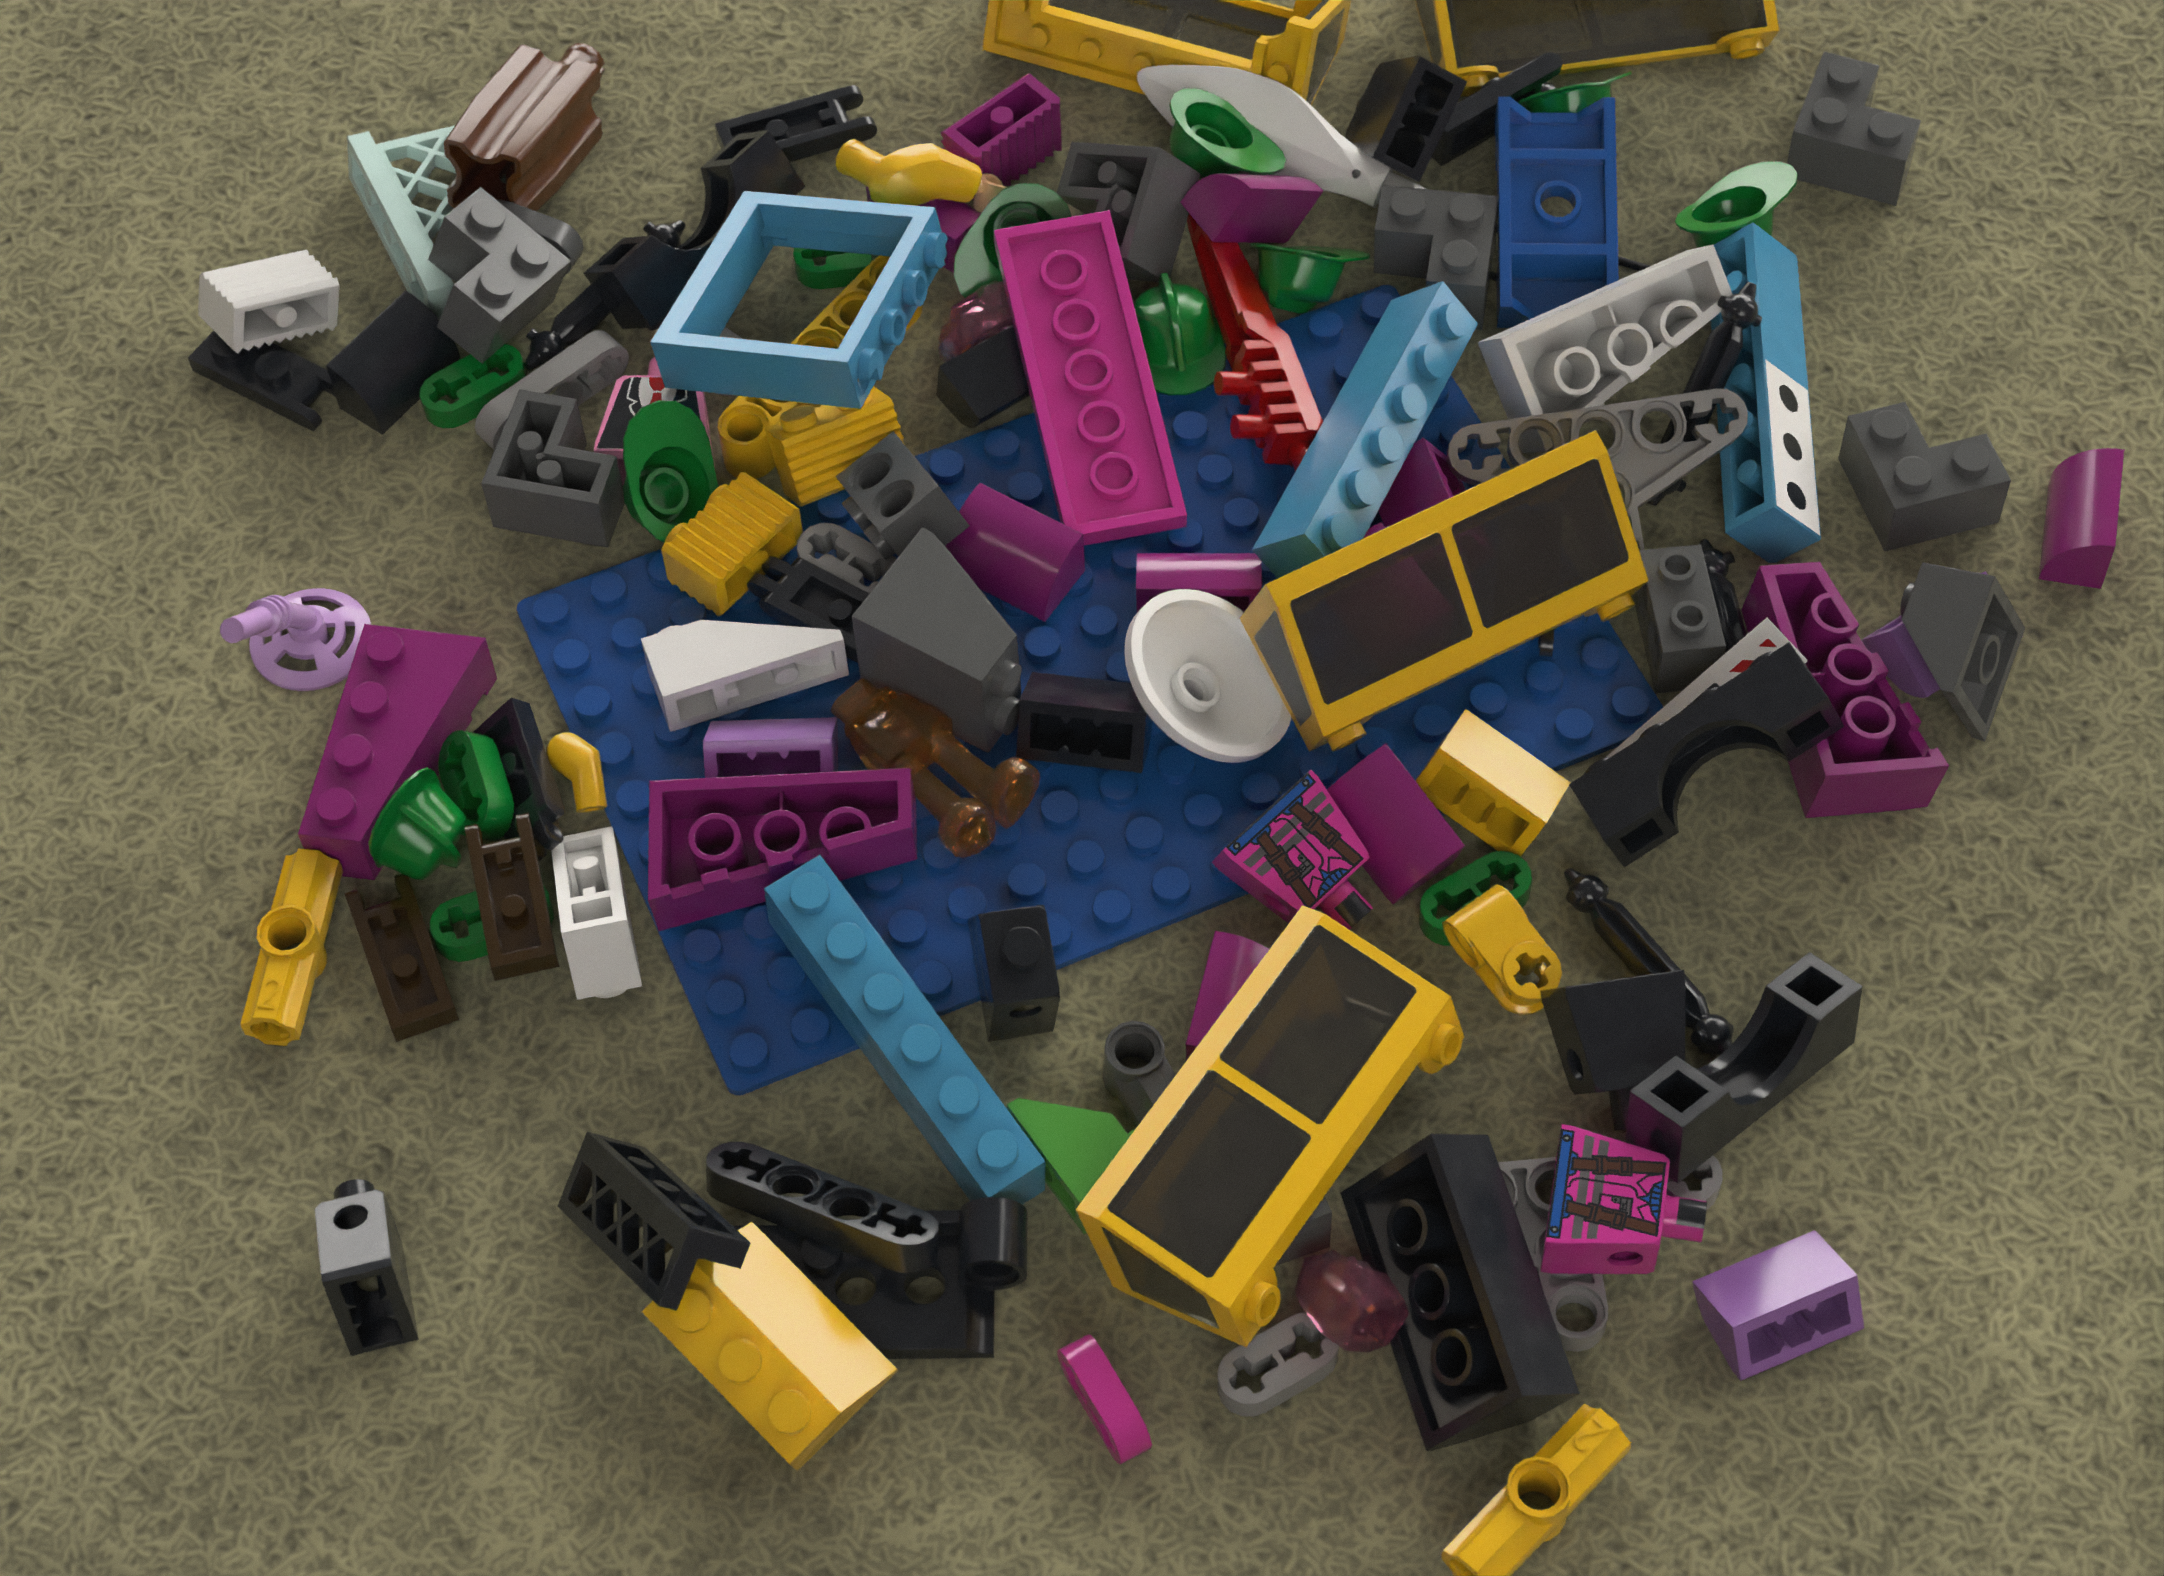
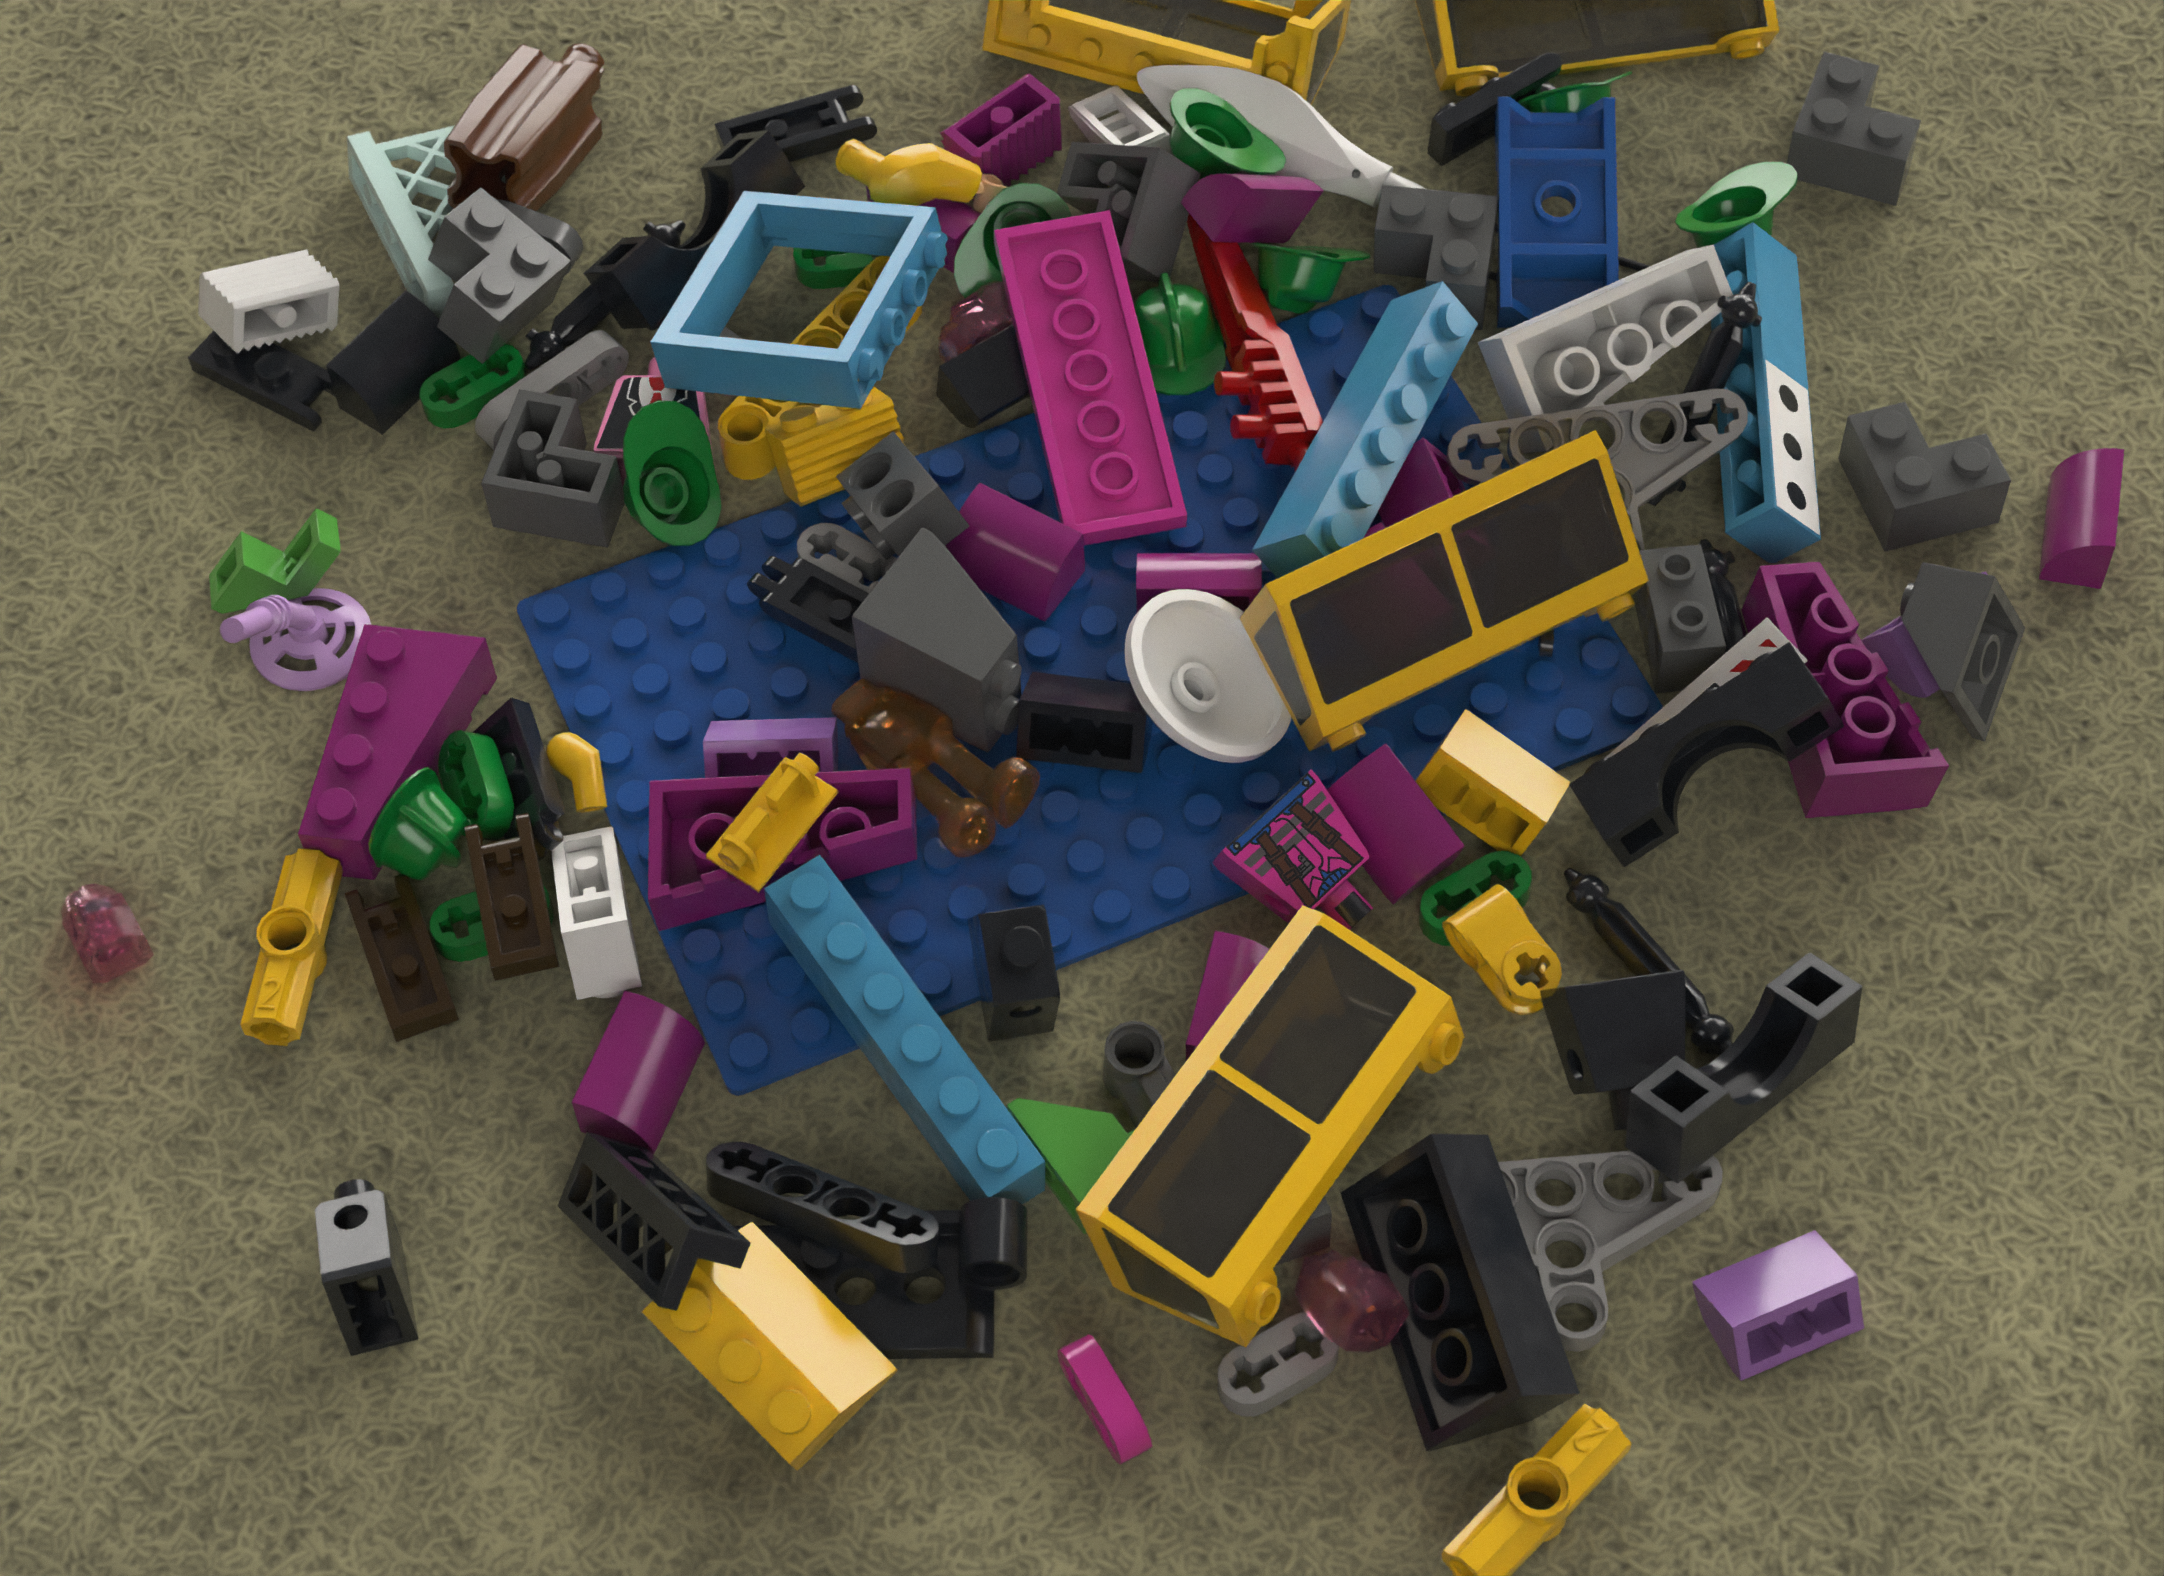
white slope [641,620,849,732] -> none
yellow brick [661,472,803,616] -> none
black torso [1345,56,1467,182] -> none
torso [1540,1124,1707,1274] -> none
none -> clear pink rock [61,883,154,983]
none -> bright green slope [209,508,341,614]
none -> magenta brick [572,990,705,1154]
none -> yellow hinge [706,753,838,892]
none -> white slope [1068,85,1172,155]

